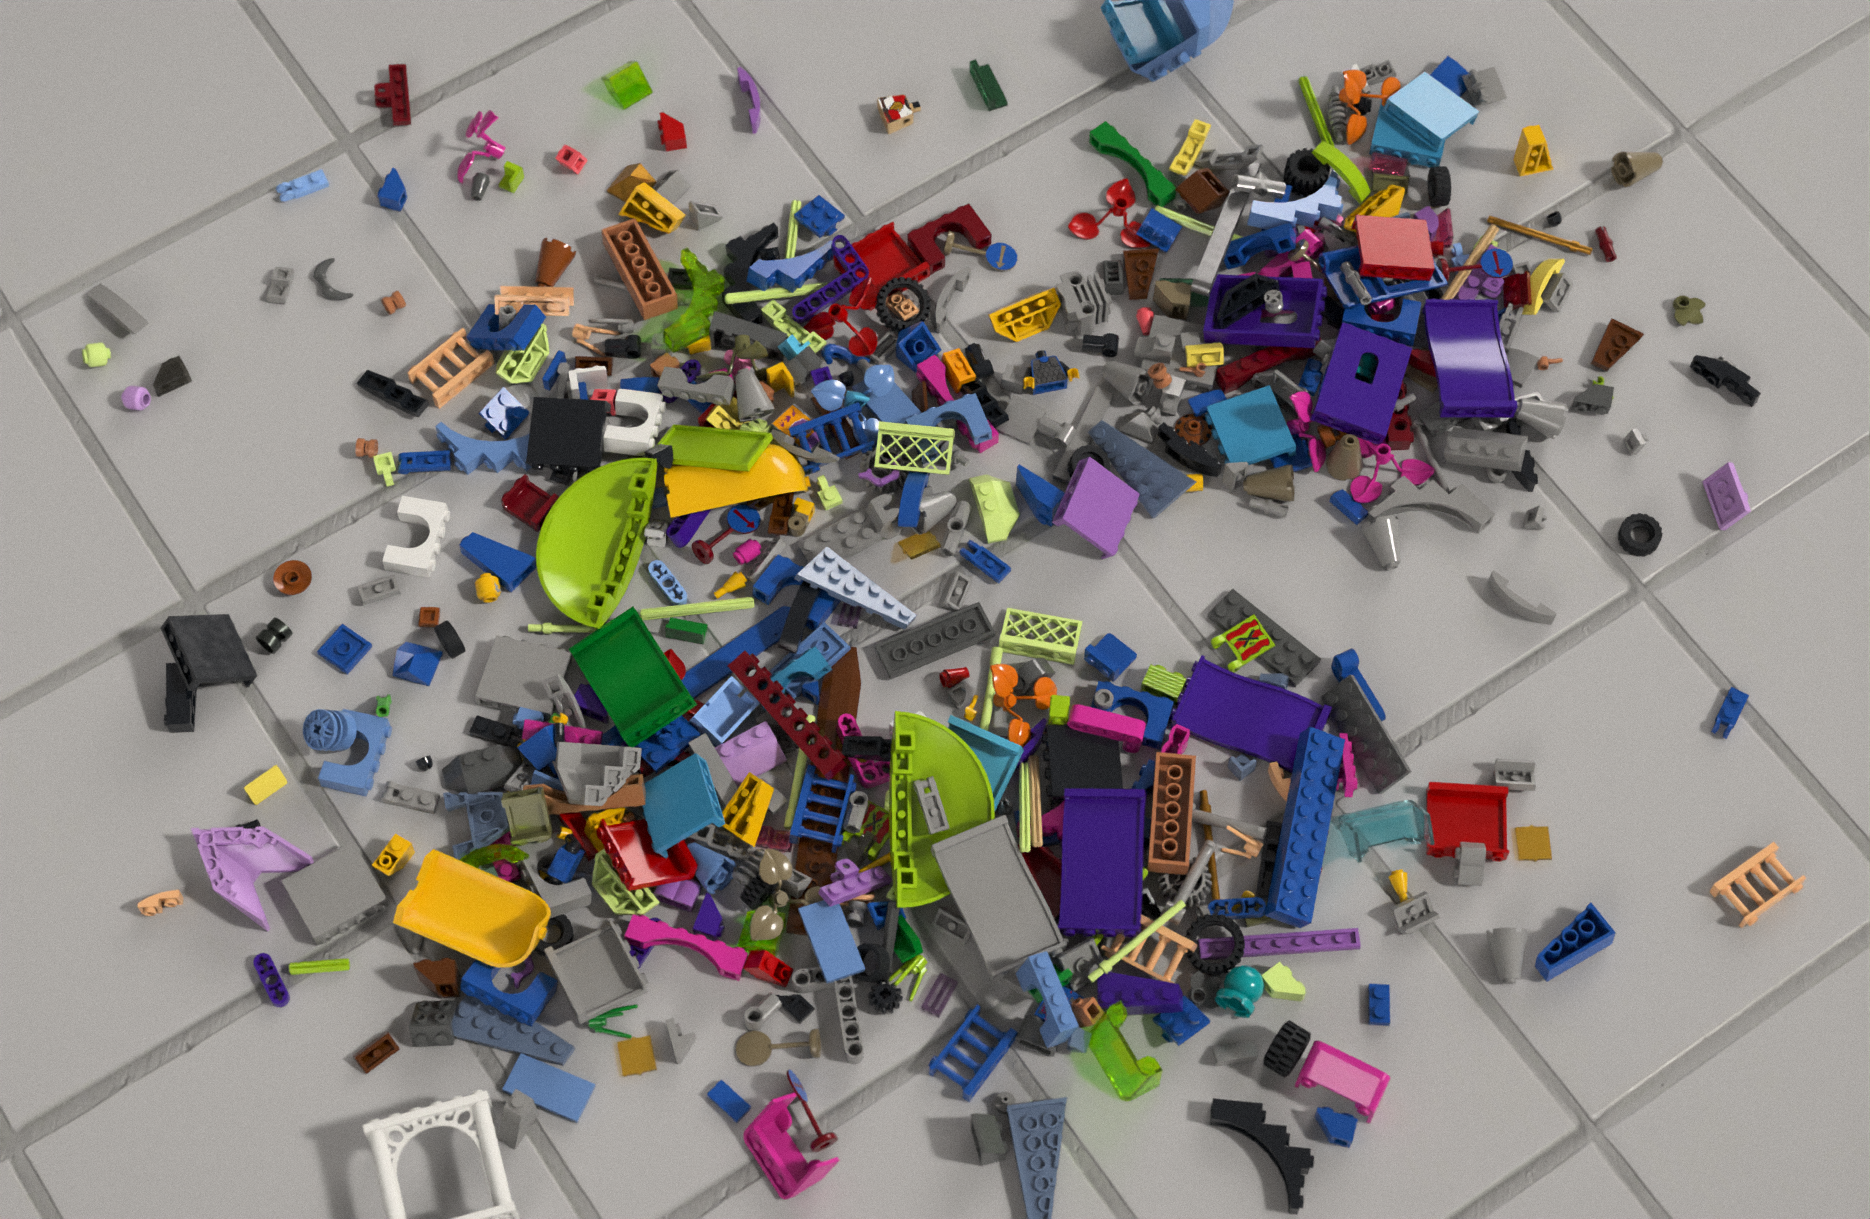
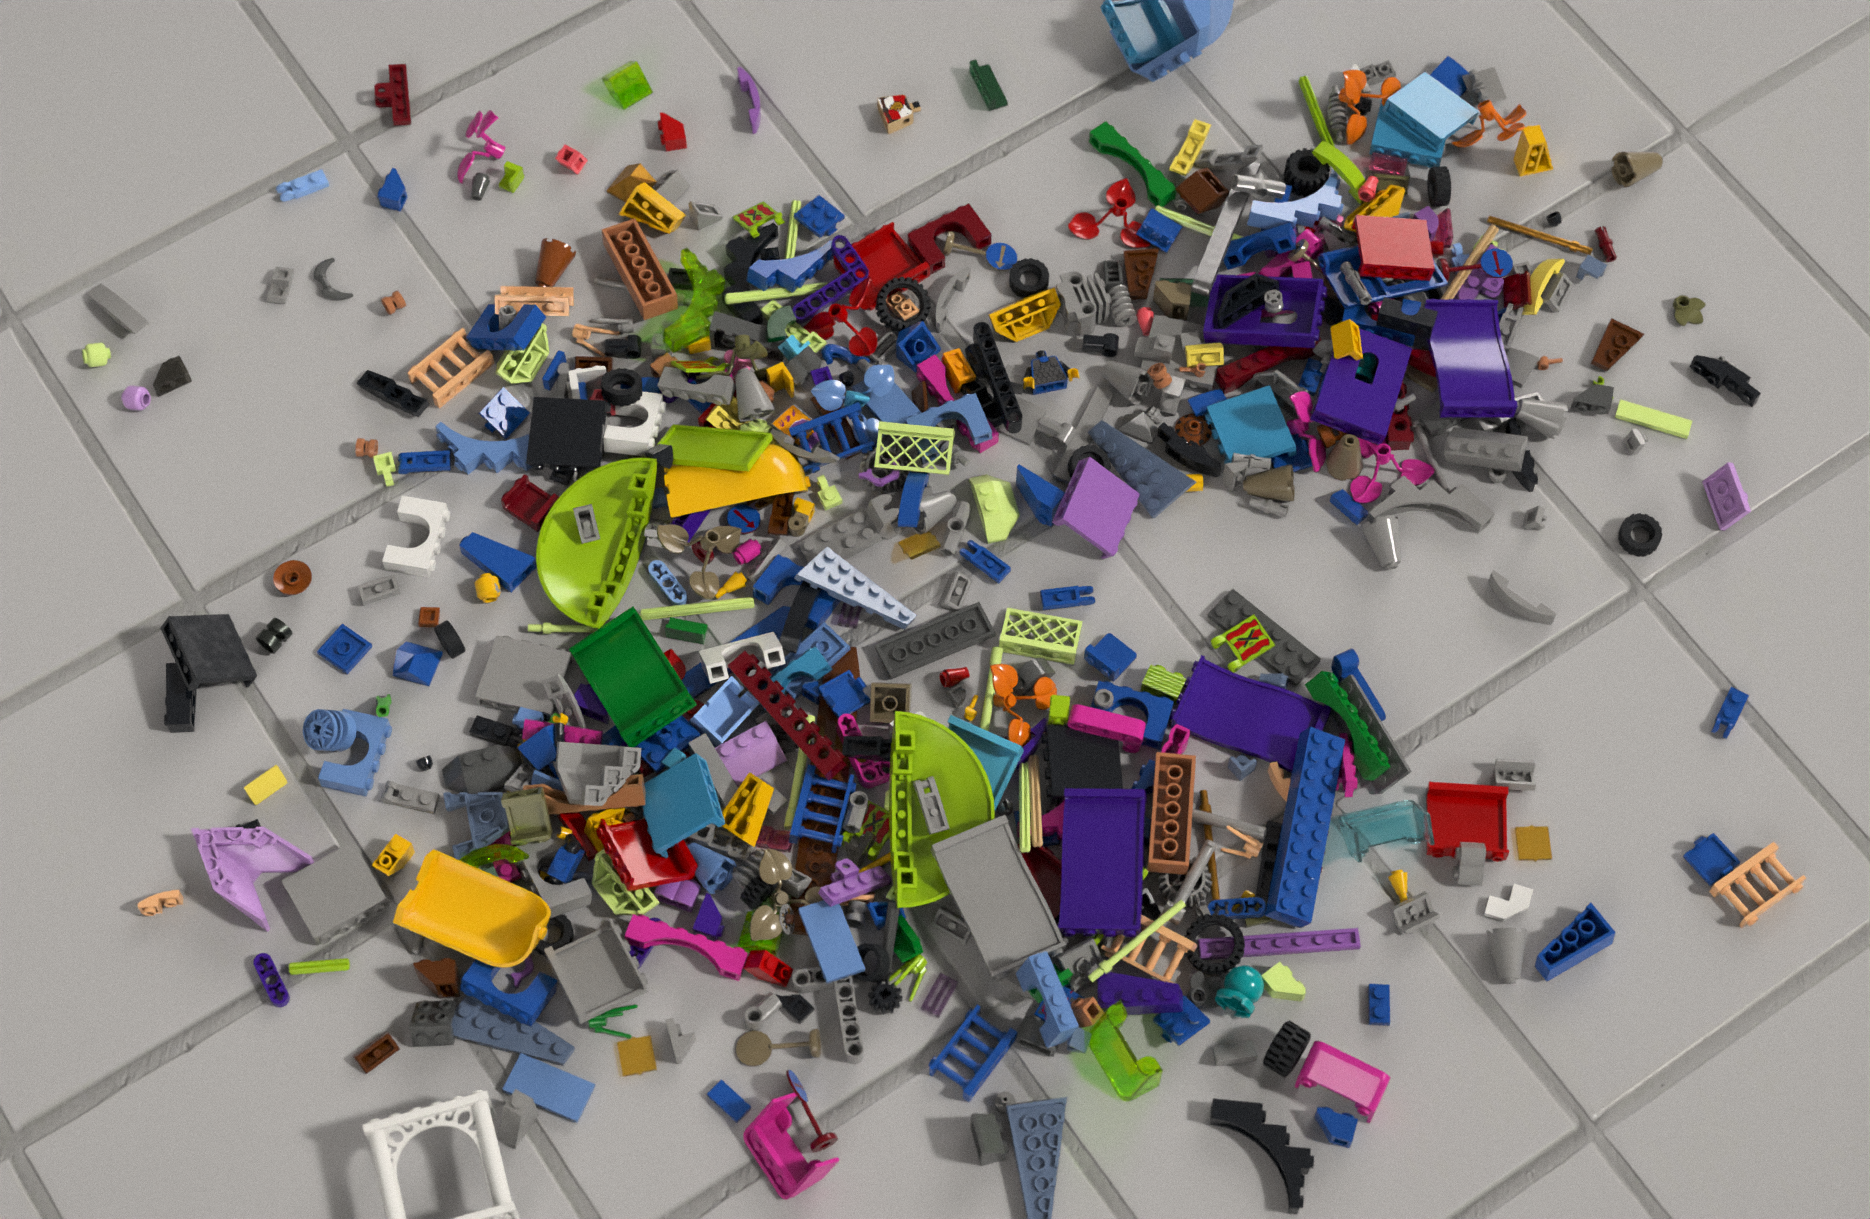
none -> light grey slope [573,504,600,544]
none -> black tyre [601,368,642,407]
none -> dark tan plant [657,524,742,600]
none -> medium azure slope [662,747,686,769]
none -> lime flag [671,356,730,376]
none -> white arch [699,632,786,684]
none -> lime flag [733,201,785,238]
none -> dark green tile [766,305,796,342]
none -> piece [779,904,795,935]
none -> blue piece [817,670,871,719]
none -> dark tan slope [870,682,912,723]
none -> black beam [973,322,1022,434]
none -> black tyre [1009,258,1049,299]
none -> blue hinge [1040,586,1095,610]
none -> light grey piece [1107,285,1137,327]
none -> light grey pin [1231,453,1271,470]
none -> green arch [1305,671,1391,781]
none -> yellow panel [1330,319,1363,361]
none -> coral cone [1358,176,1378,202]
none -> black arch [1376,297,1438,339]
none -> orange plant [1452,99,1527,148]
none -> white tile [1484,884,1533,921]
none -> sand blue panel [1576,255,1607,280]
none -> yellowish green tile [1615,399,1692,439]
none -> blue piece [1683,833,1741,886]

